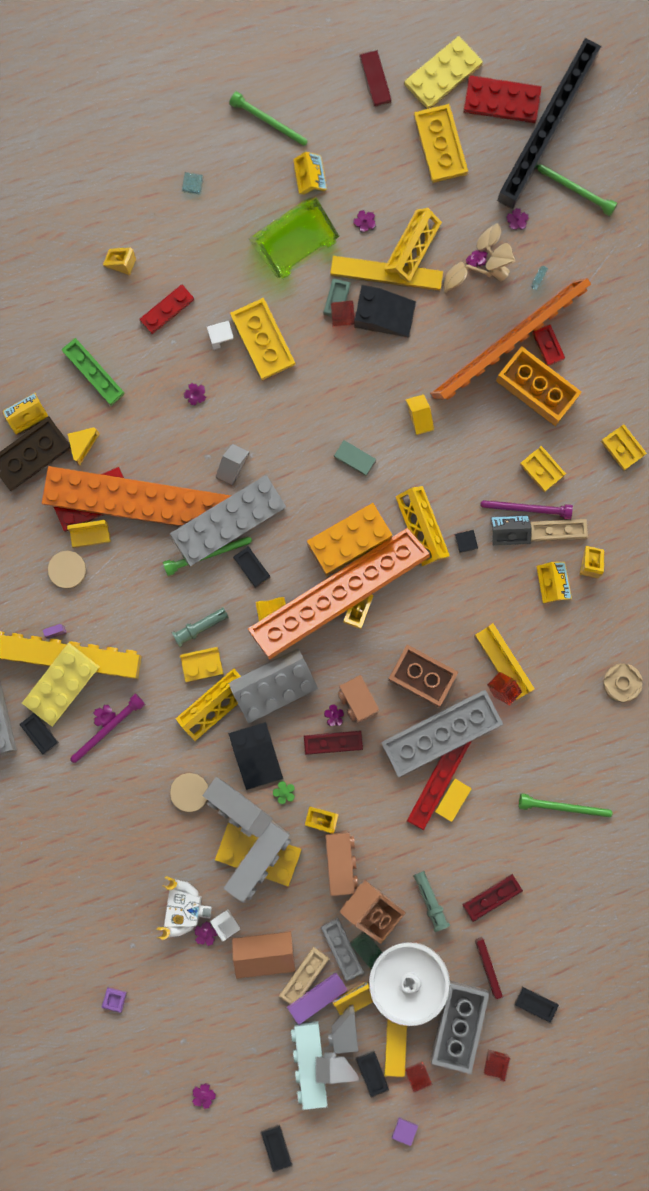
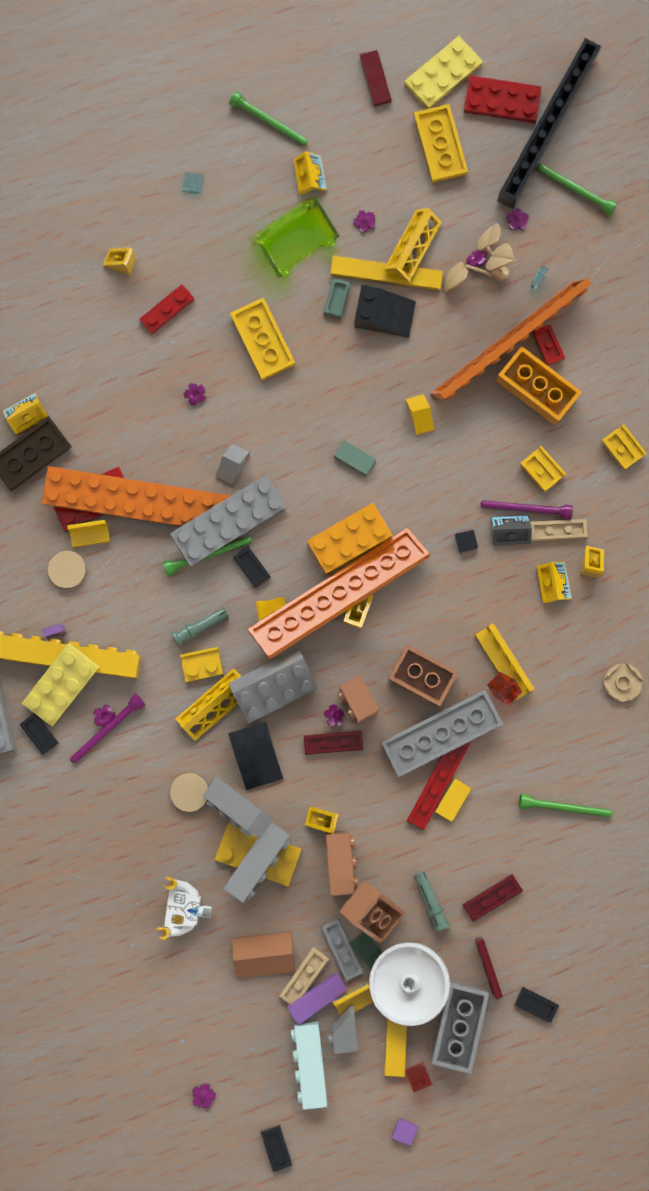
bright green plate [61,338,125,406] -> none
yellow slope [68,427,100,465] -> none
medium lavender tile [102,987,127,1013] -> none
magenta plant [194,921,218,946] -> none
white panel [207,321,233,350] -> none
white panel [210,909,240,941] -> none
bright green plant [273,781,295,804] -> none
light grey slope [316,1052,359,1084] -> none
clear red panel [331,301,355,326] -> none
black tile [356,1051,389,1097] -> none
yellow fence [395,486,450,567] -> none
clear red panel [484,1049,510,1082] -> none

